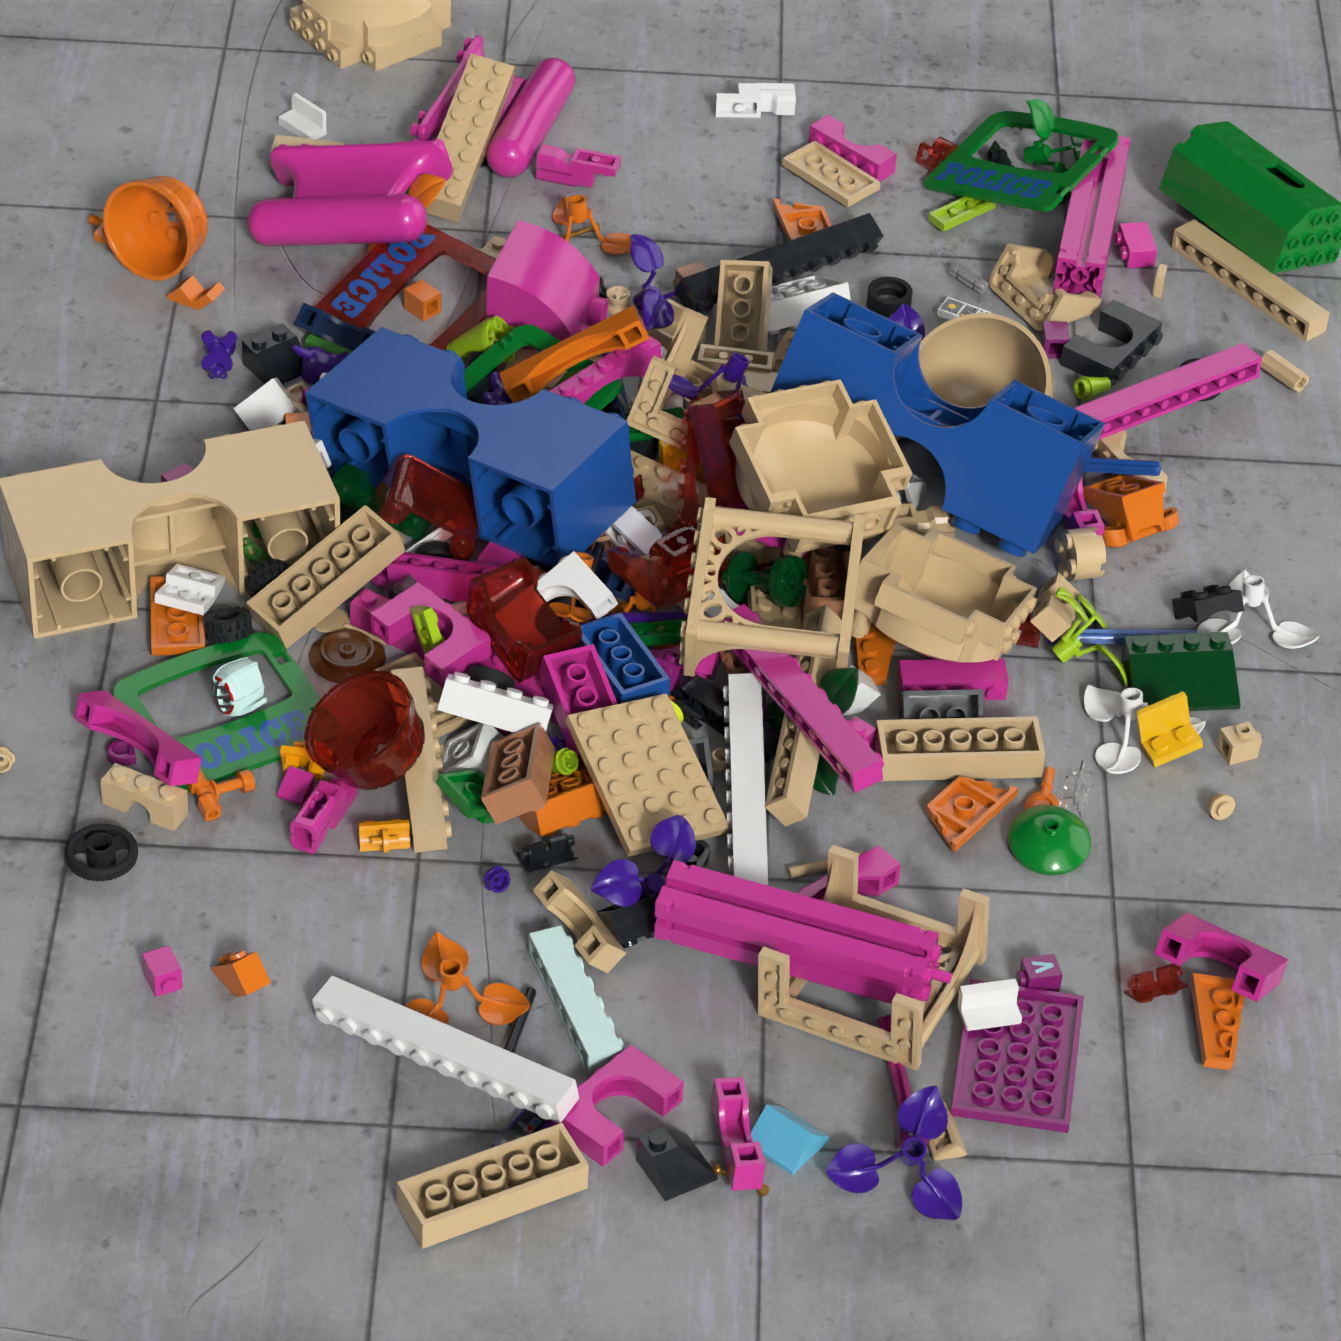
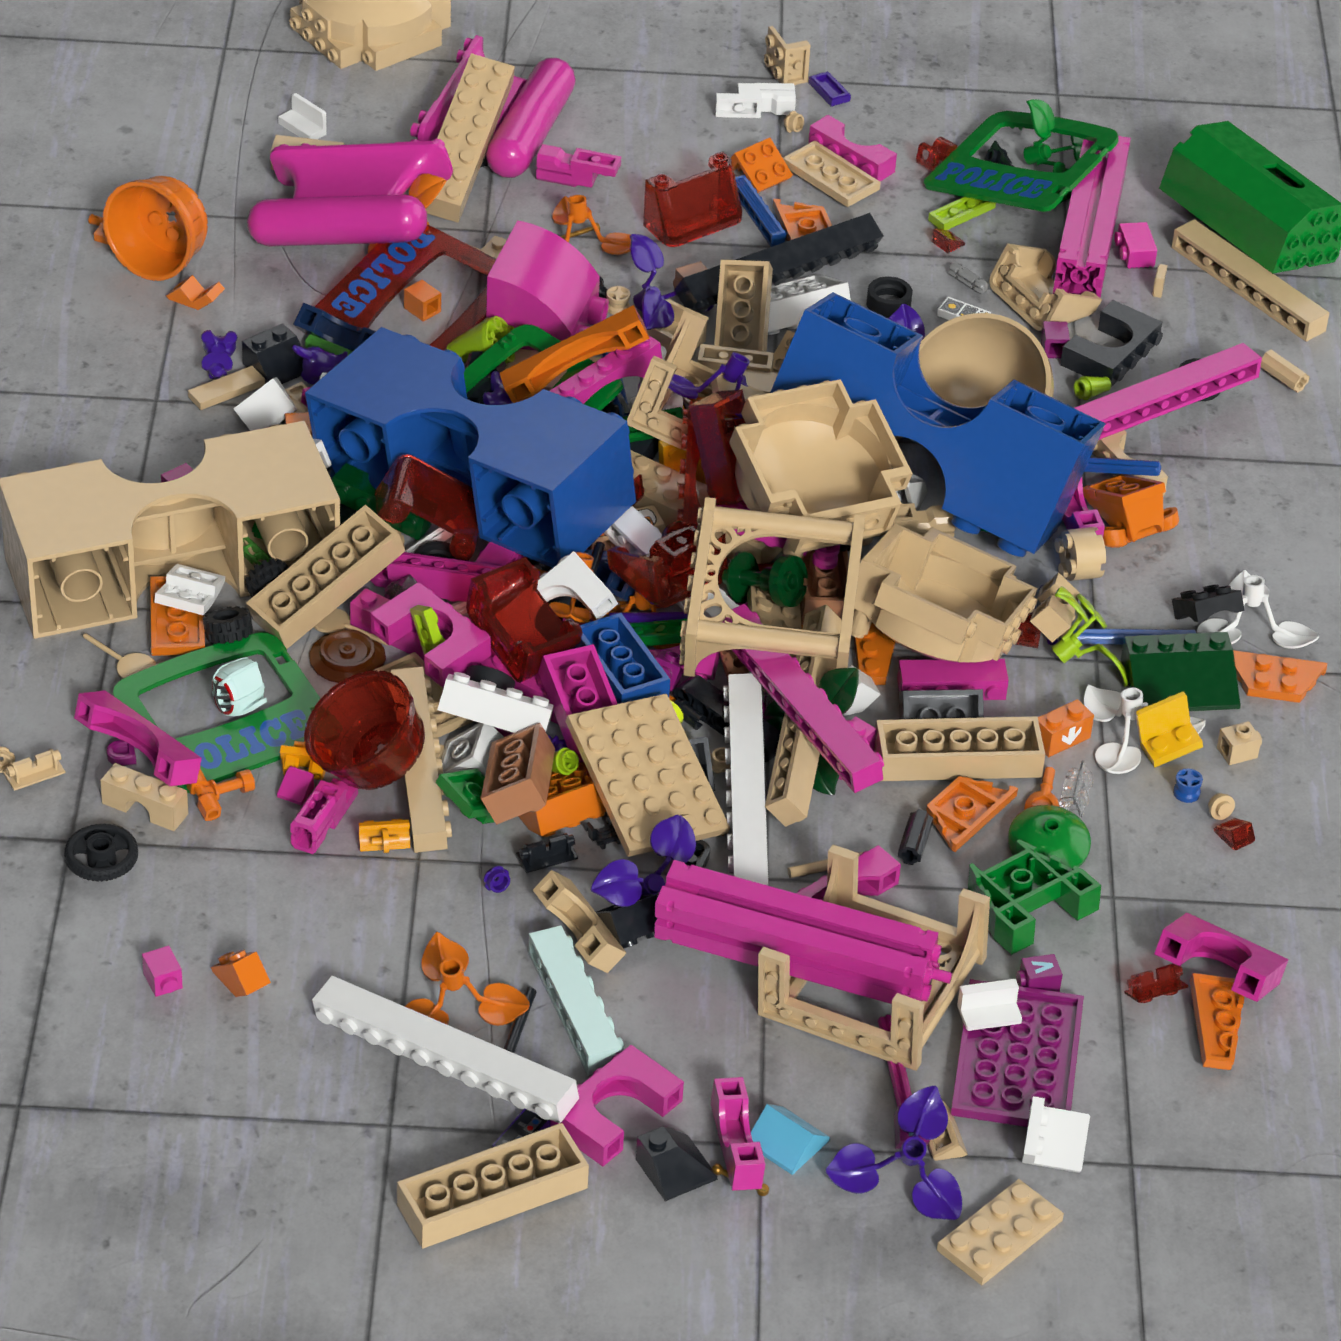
none -> tan hinge [3,749,65,791]
none -> tan piece [83,633,157,679]
none -> tan tile [188,366,265,410]
none -> black piece [585,816,621,850]
none -> clear red windscreen [643,151,742,247]
none -> orange bracket [724,137,793,193]
none -> blue piece [731,175,787,247]
none -> tan bracket [764,26,811,85]
none -> tan plate [784,111,804,133]
none -> dark purple tile [808,71,851,107]
none -> dark pink wheel [812,544,840,570]
none -> black axle [898,809,933,865]
none -> clear red slope [932,228,965,253]
none -> tan plate [937,1179,1064,1286]
none -> green wedge [968,839,1101,955]
none -> white bracket [1022,1096,1090,1173]
none -> orange brick [1038,699,1094,758]
none -> blue wheel [1173,768,1203,803]
none -> clear red slope [1214,818,1255,850]
none -> orange wing [1233,650,1327,703]

